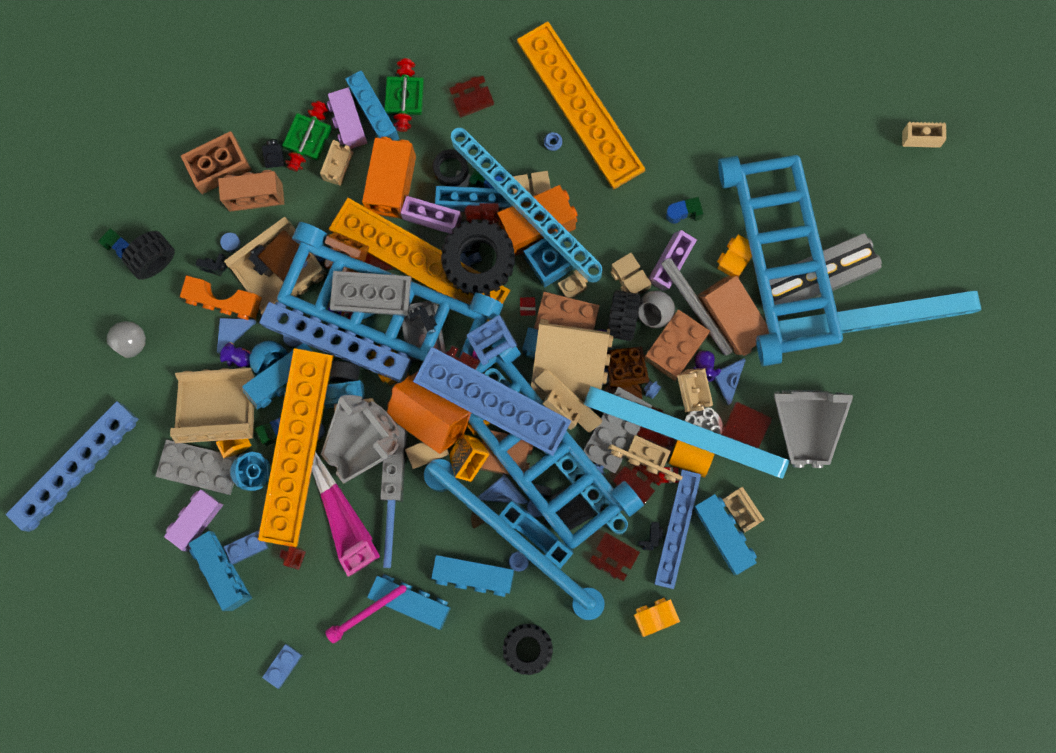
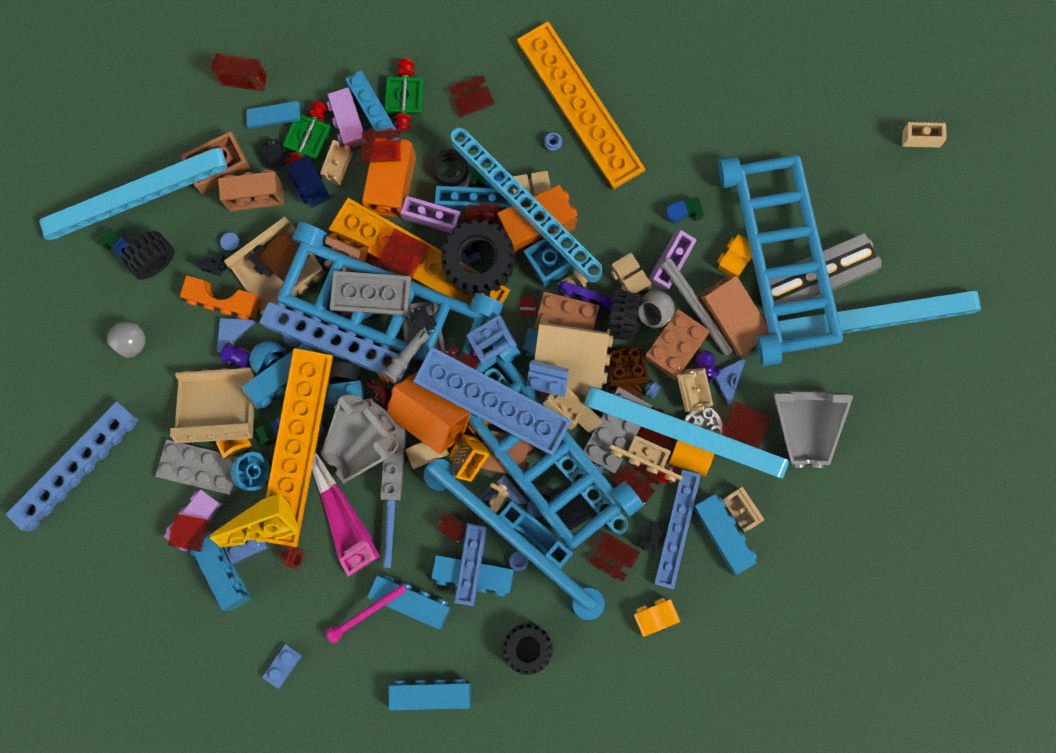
none -> medium azure beam [39,148,228,240]
none -> clear red piece [168,514,209,552]
none -> yellow wedge [209,494,299,548]
none -> clear red window [211,53,268,92]
none -> dark azure tile [247,101,300,129]
none -> clear blue brick [288,155,331,208]
none -> clear red plate [362,128,401,163]
none -> clear red piece [366,379,392,412]
none -> clear red tile [377,229,429,279]
none -> light grey pin [381,329,429,383]
none -> dark azure brick [389,679,471,710]
none -> clear red brick [437,513,467,544]
none -> medium blue tile [454,524,487,606]
none -> tan bracket [489,482,510,514]
none -> medium blue plate [527,360,569,397]
none -> dark purple plate [558,281,612,308]

